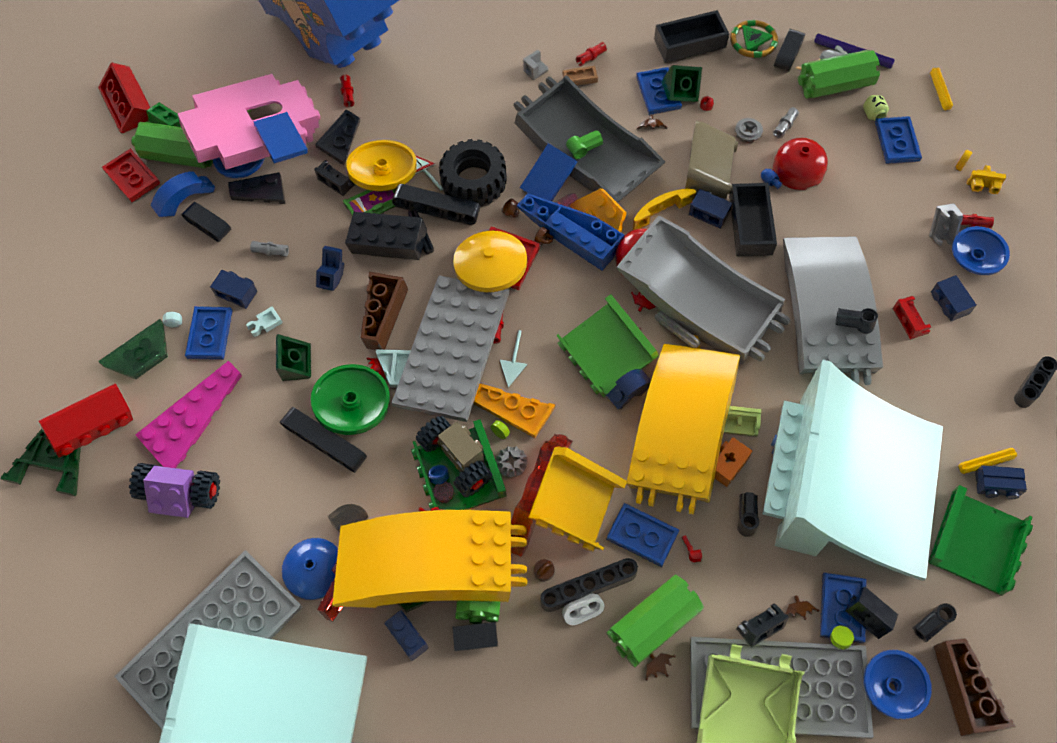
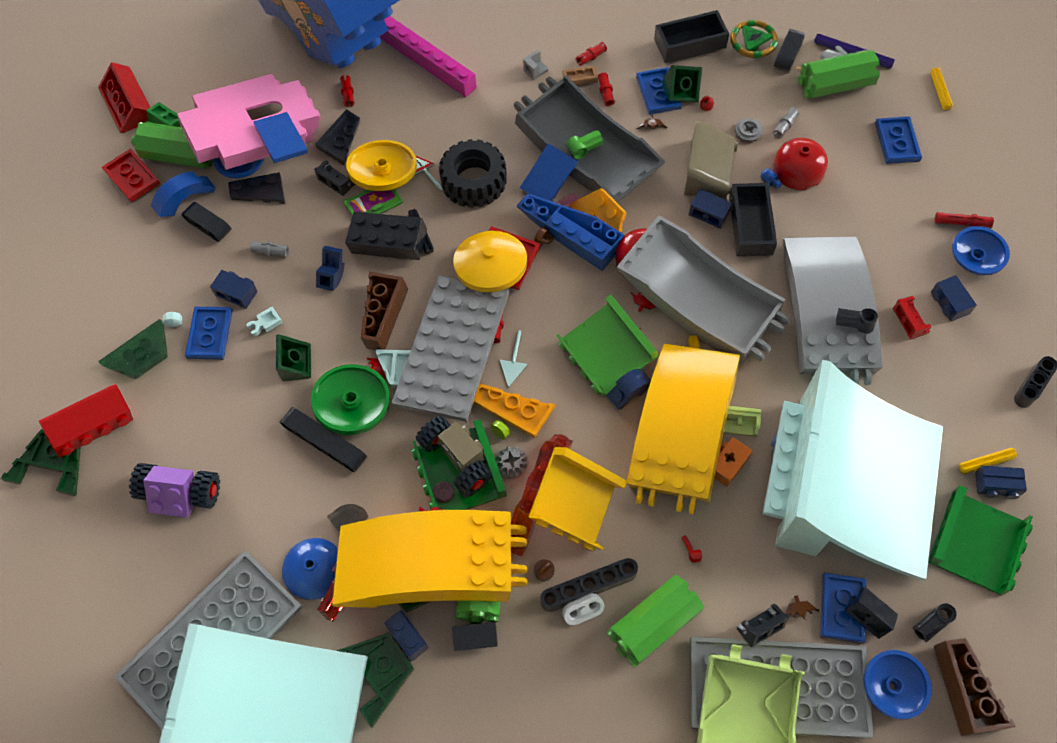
dark pink wing [135,361,242,468] -> none
black beam [392,184,480,225] -> none
blue tile [428,465,449,484] -> none
reddish brown tile [502,198,520,218] -> none
blue tile [606,503,680,567] -> none
yellow slope [633,189,696,230] -> none
reddish brown piece [645,653,676,681] -> none
light grey axle [655,311,700,348] -> none
black piece [737,492,760,537] -> none
lime tile [830,626,854,649] -> none
yellowish green head [863,95,889,121] -> none
light grey hinge [929,204,963,246] -> none
yellow tile [955,150,973,171] -> none
yellow hips [967,165,1006,194] -> none
none -> dark green wing [337,633,414,728]
none -> dark pink brick [379,16,477,97]
none -> red pin [598,72,615,106]

